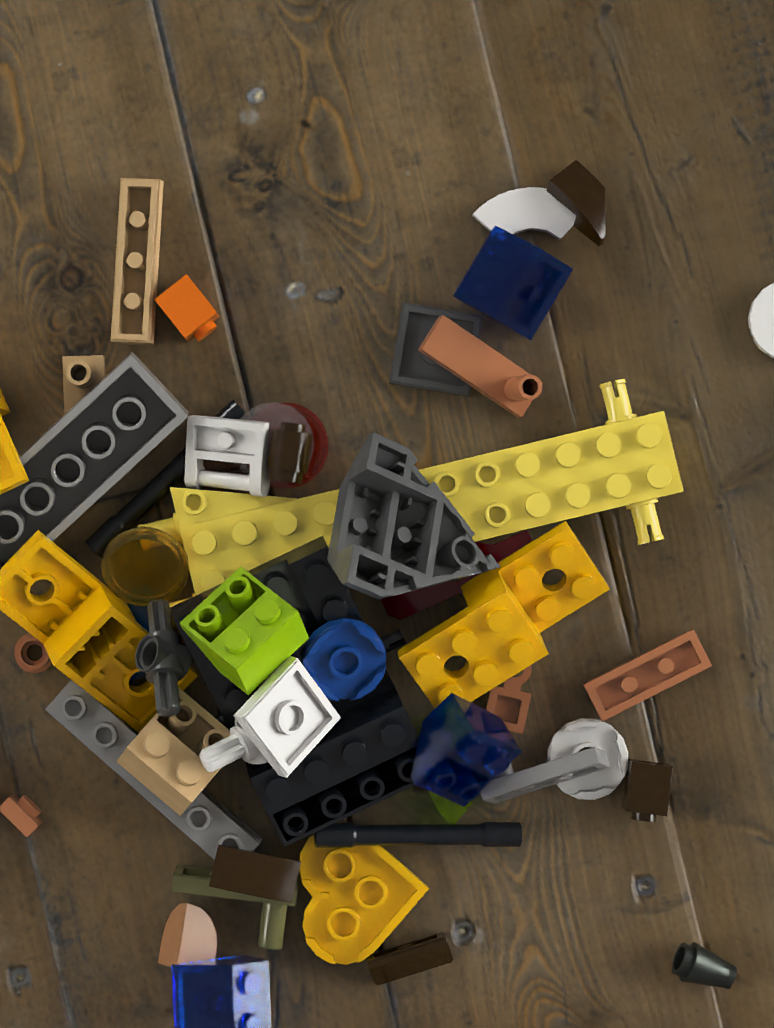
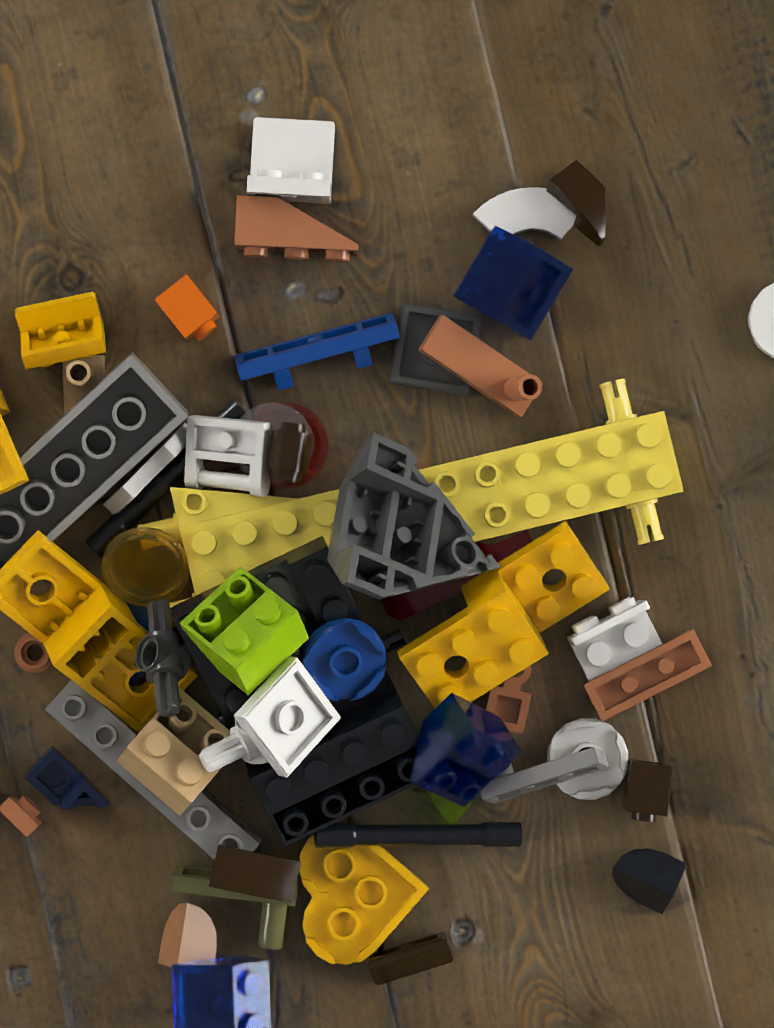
tan brick [110,178,164,346] -> none
pearl dark grey cone [672,942,737,989] -> none
none -> yellow bracket [15,292,106,370]
none -> dark blue slope [24,745,109,809]
none -> white tile [103,423,187,514]
none -> nougat slope [234,195,359,262]
none -> blue hinge [235,312,400,391]
none -> white bracket [246,117,335,204]
none -> white bracket [566,597,662,681]
none -> black brick [612,848,687,914]

